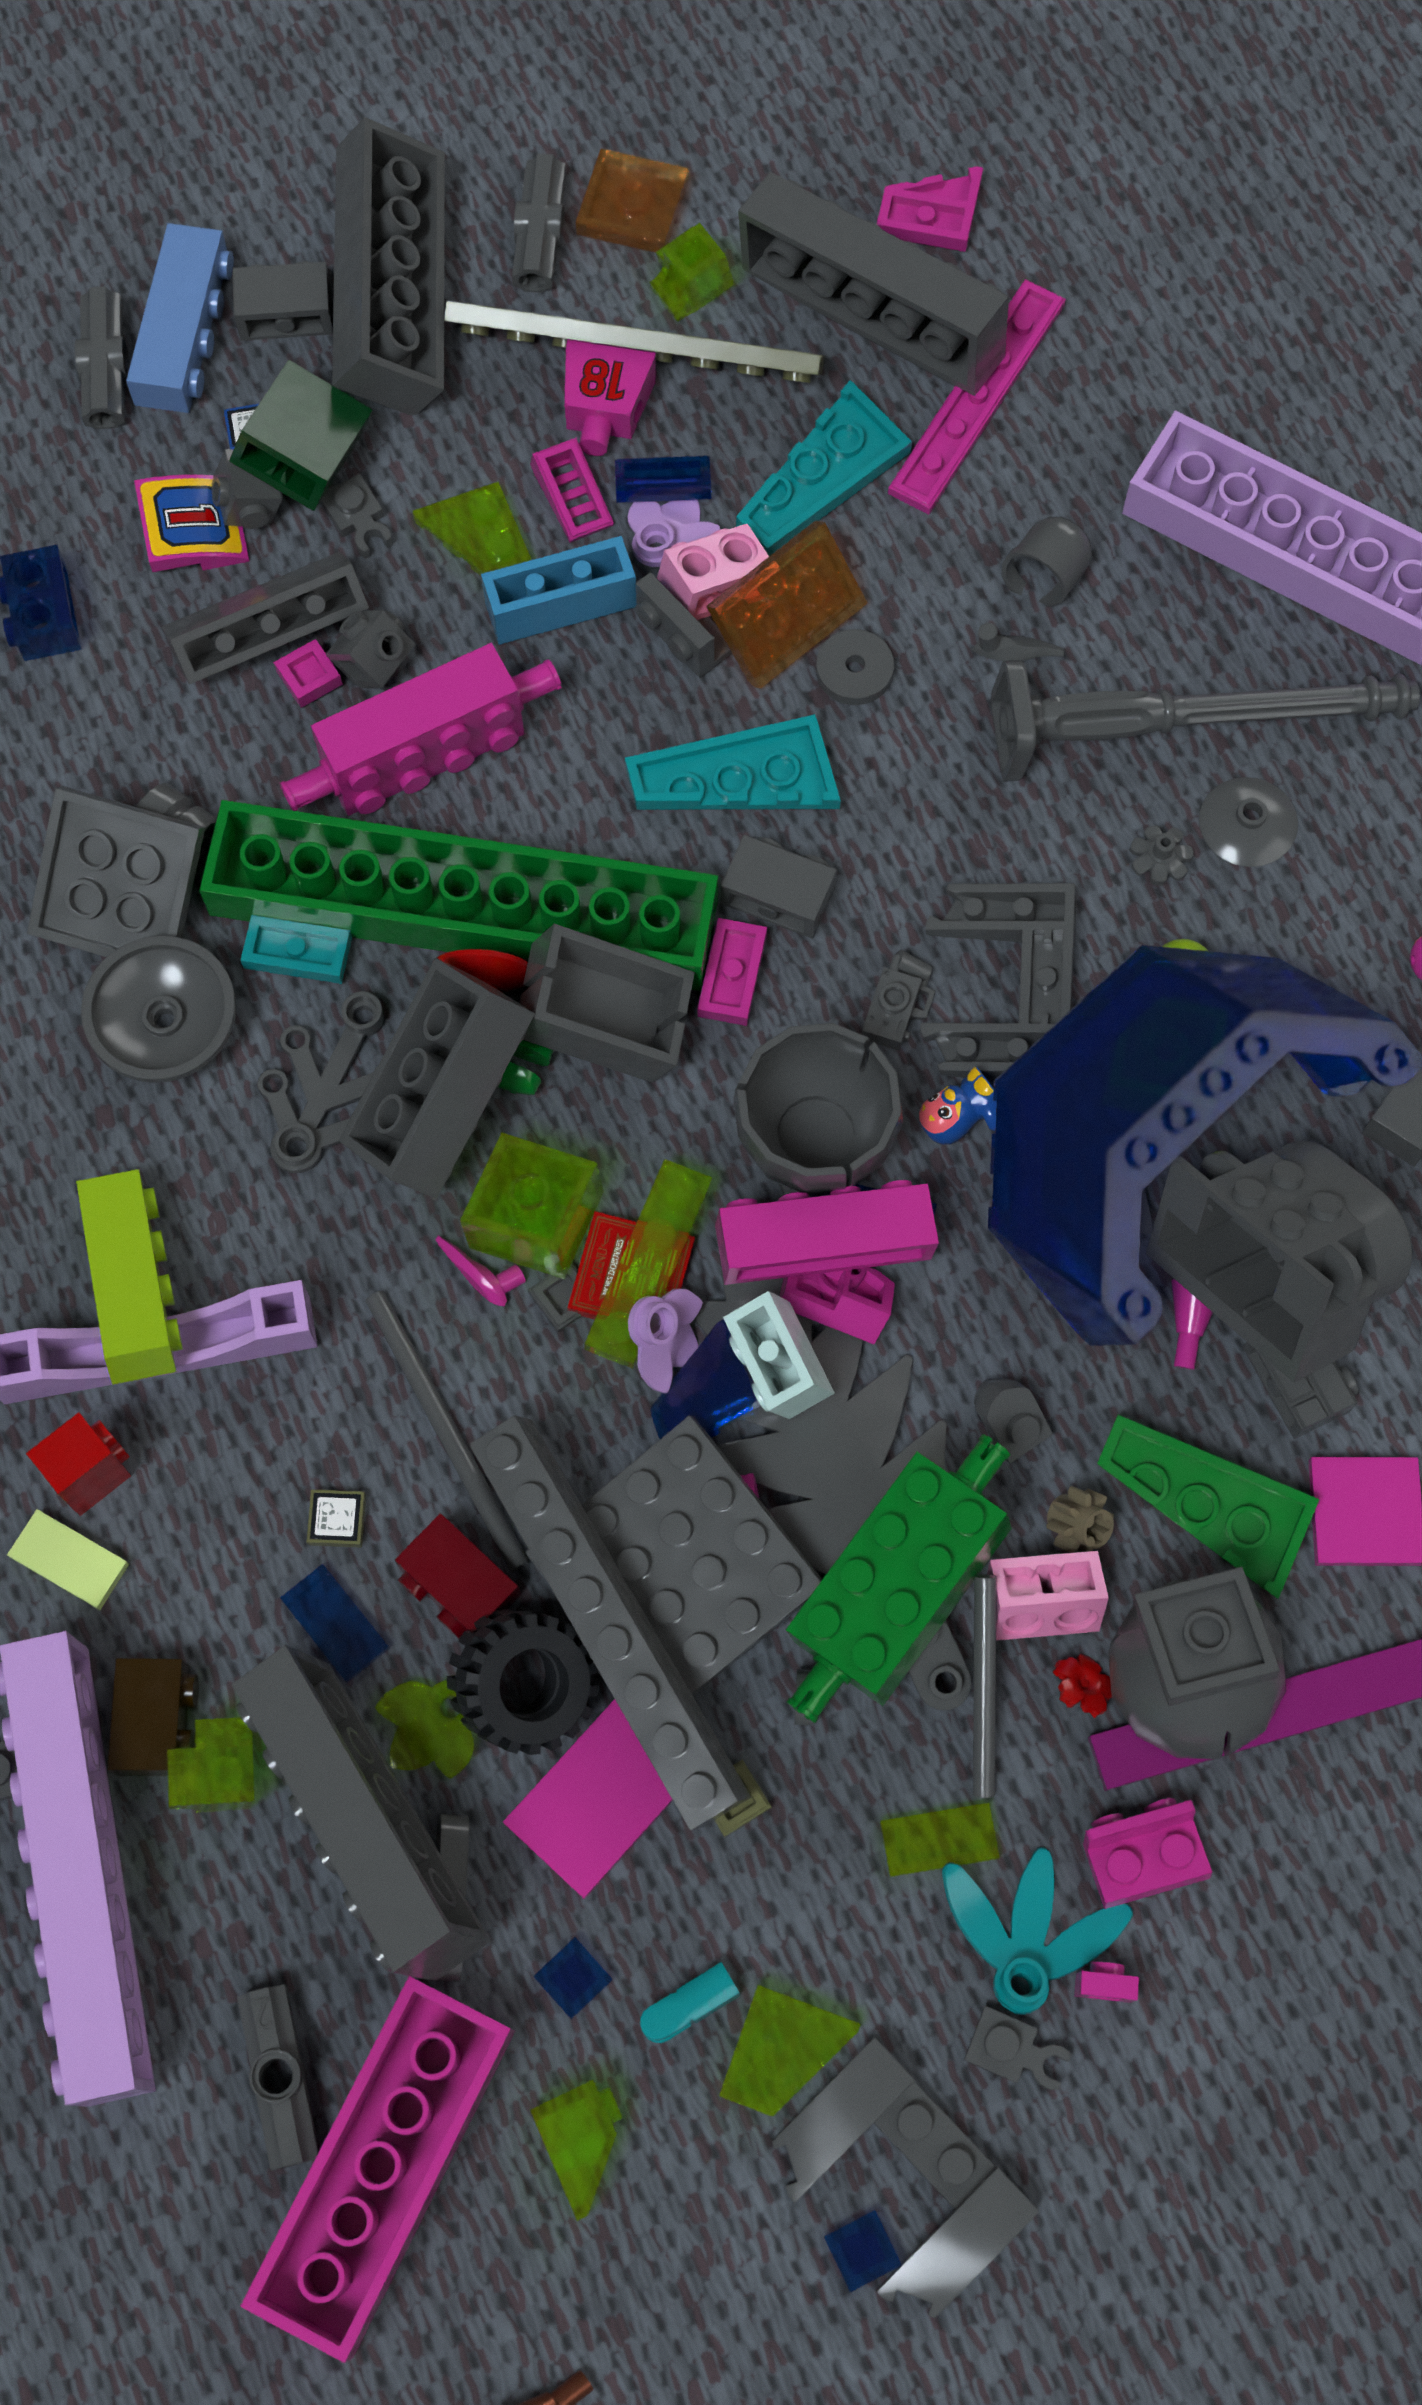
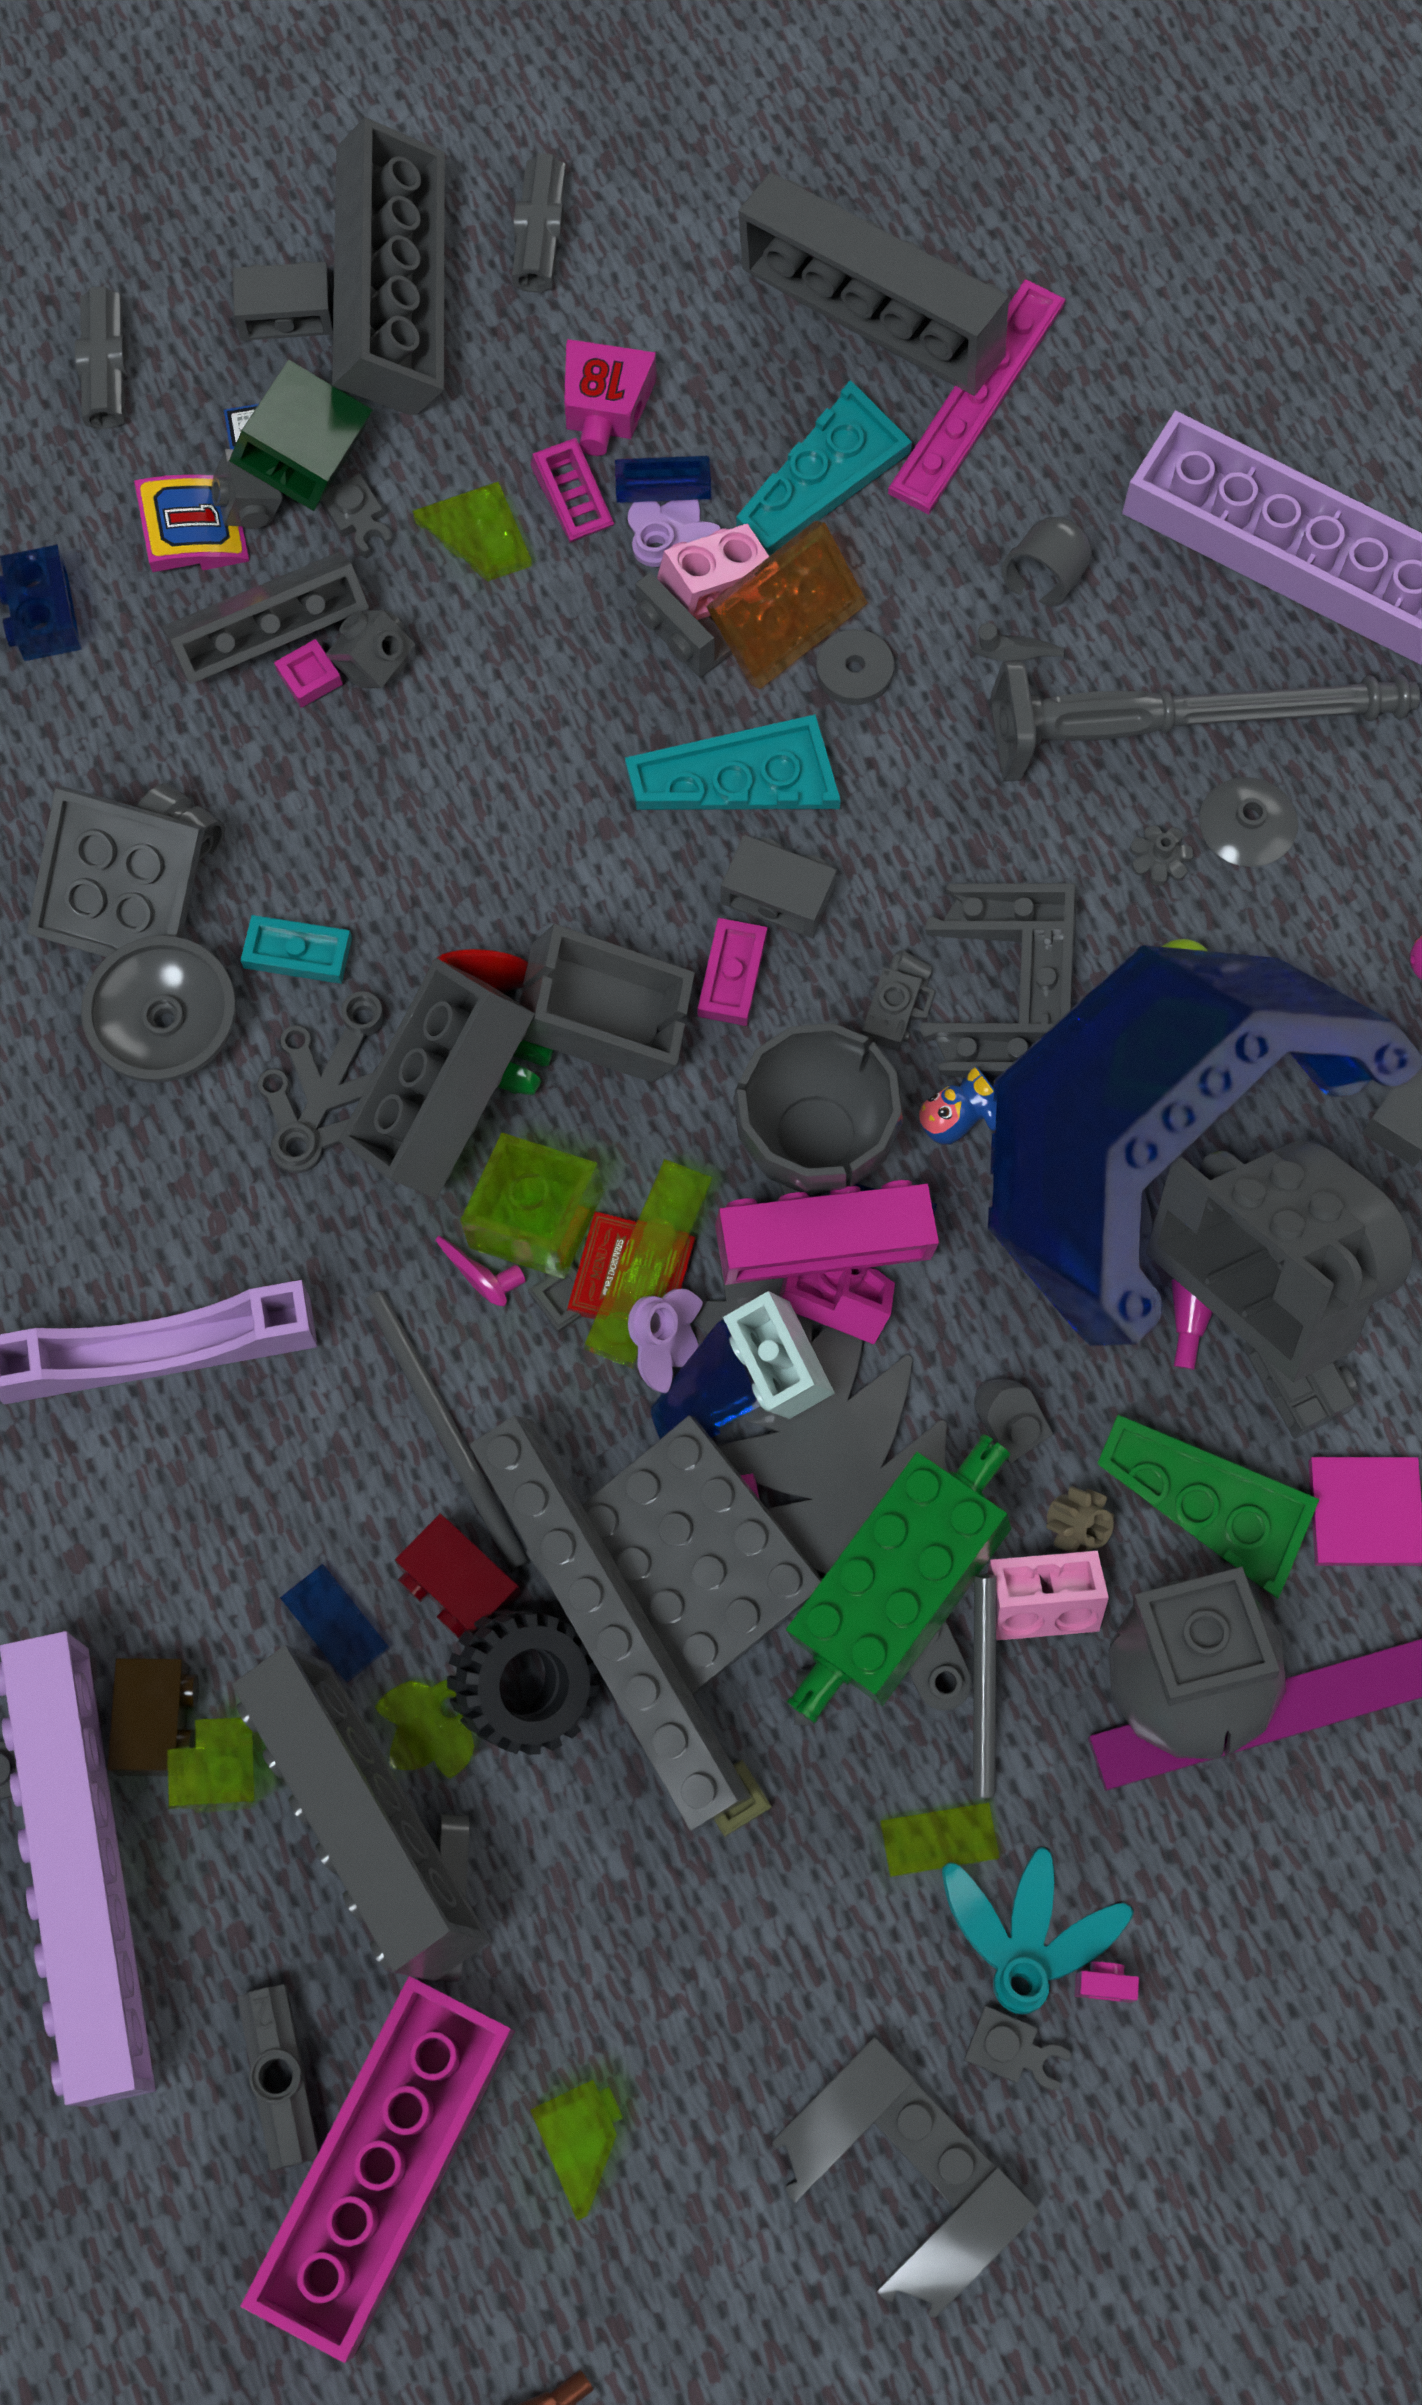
yellowish green tile [7,1509,130,1610] -> none
red piece [26,1412,131,1516] -> none
lime brick [76,1169,183,1385] -> none
medium blue brick [126,223,234,413] -> none
green brick [199,800,718,991] -> none
dark pink brick [280,642,562,816] -> none
tile [306,1490,366,1548] -> none
plate [445,301,825,383] -> none
dark azure brick [481,536,636,645] -> none
dark pink tile [503,1699,673,1900] -> none
clear blue tile [533,1937,613,2020] -> none
clear orange plate [575,149,689,255] -> none
teal bar [640,1962,740,2043] -> none
clear neon green brick [649,222,734,322] -> none
clear neon green wing [719,1985,861,2117] -> none
clear blue tile [823,2210,902,2293] -> none
dark pink wing [877,166,983,252] -> none
red plant [1053,1654,1112,1718] -> none
dark pink bracket [1083,1798,1213,1909] -> none

